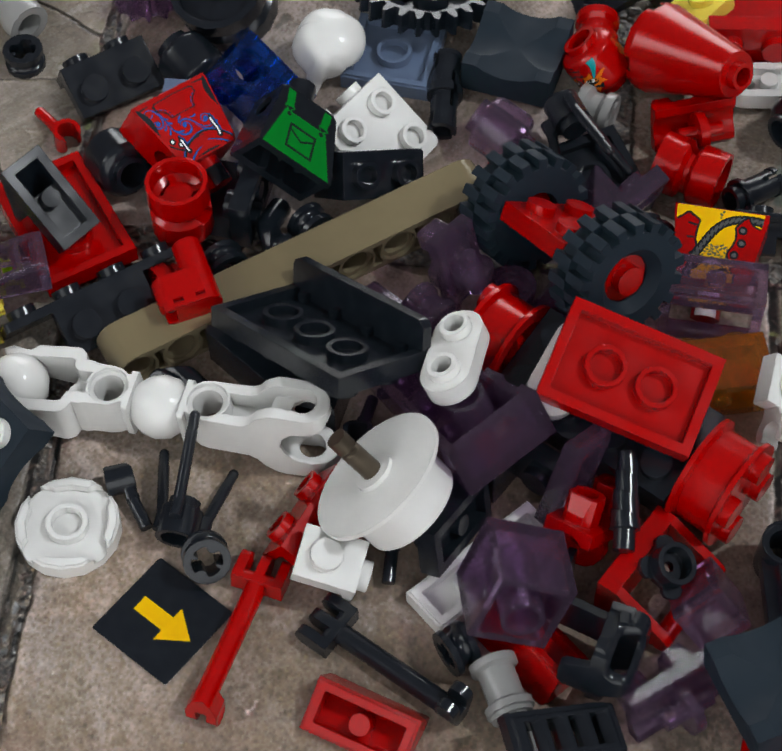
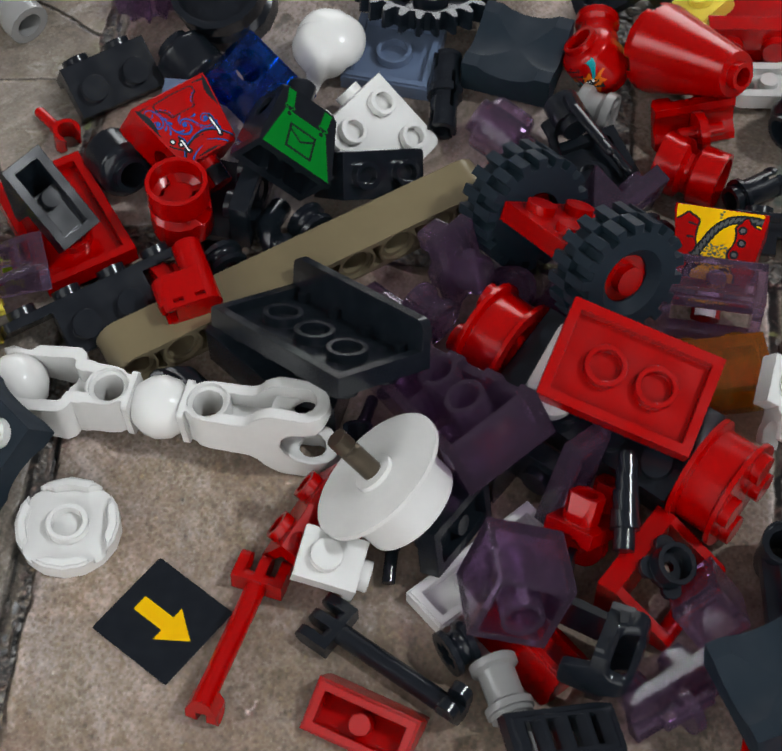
black bush [3,34,46,79] -> none
black hand [103,463,153,532] -> none
black plant [152,410,239,548] -> none
black bush [180,529,232,585] -> none
white plate [420,310,490,406] -> none

